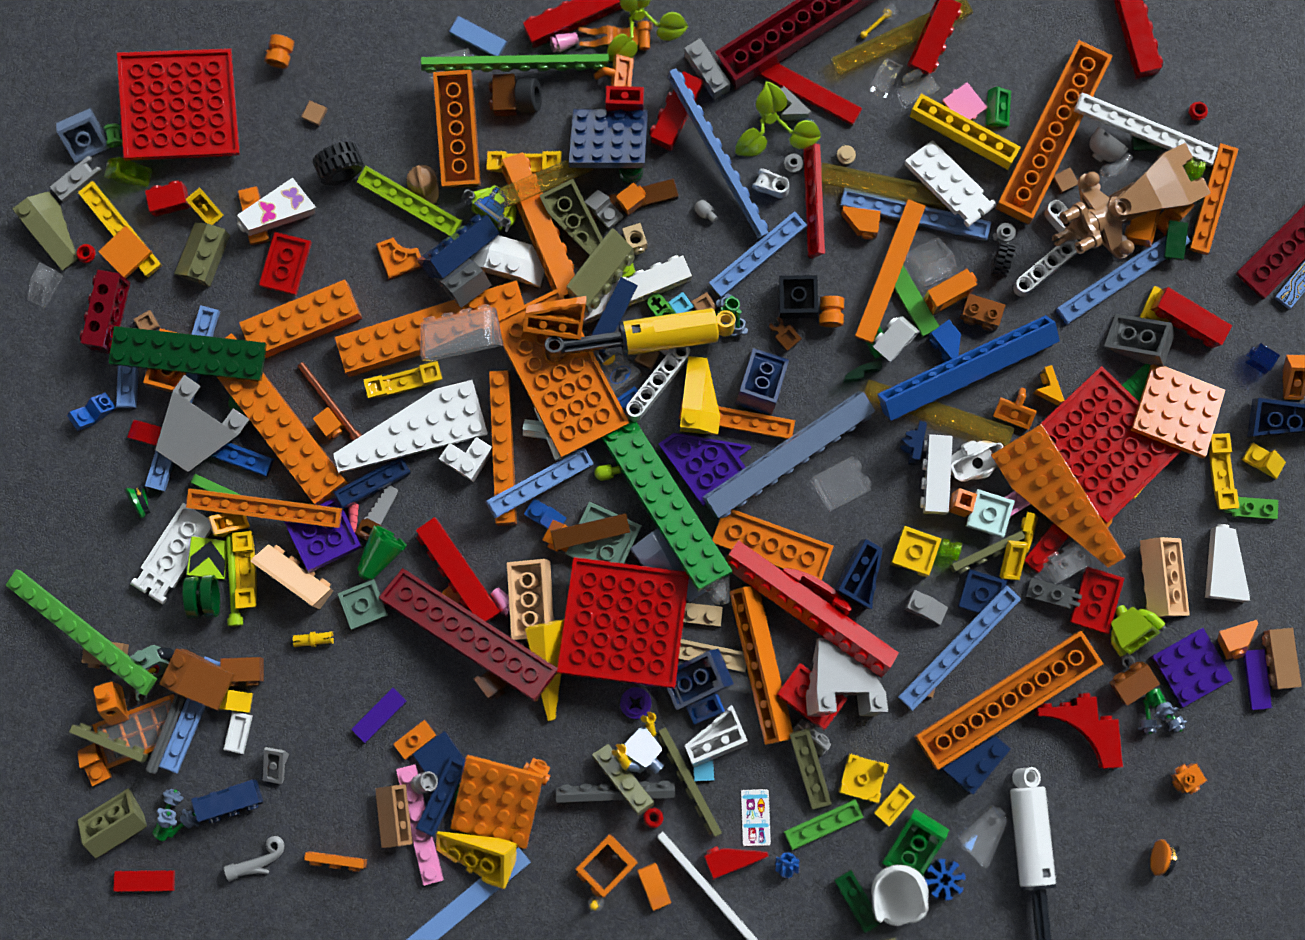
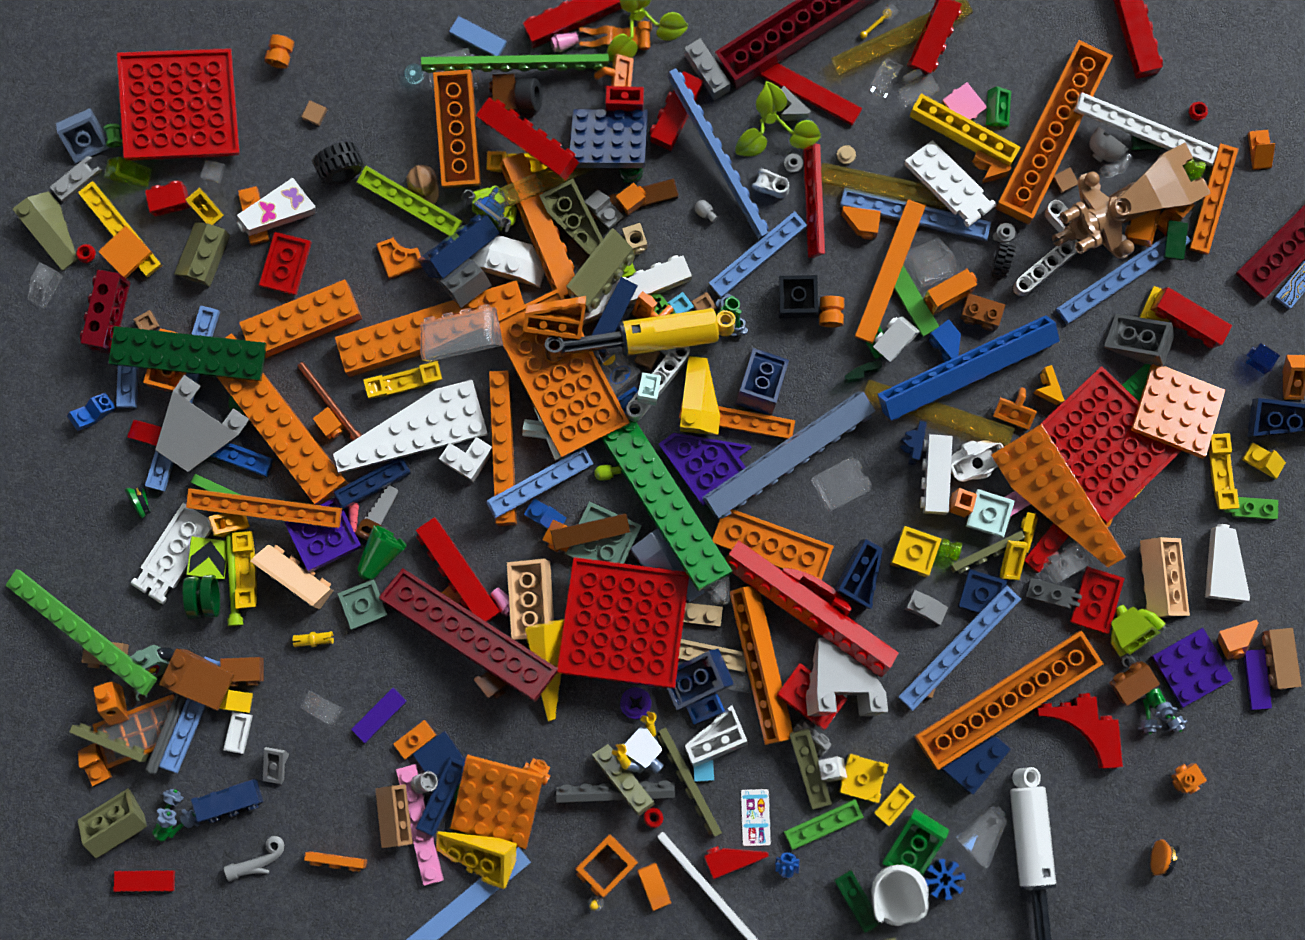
reddish brown plate [769,317,802,352] -> none
none -> clear plate [201,160,225,184]
none -> clear slope [300,690,344,725]
none -> clear light blue tile [404,64,424,84]
none -> red brick [476,97,579,181]
none -> orange plate [632,291,674,319]
none -> light aqua slope [637,372,661,405]
none -> white brick [818,756,847,782]
none -> orange slope [972,150,1012,183]
none -> orange slope [1248,130,1275,170]

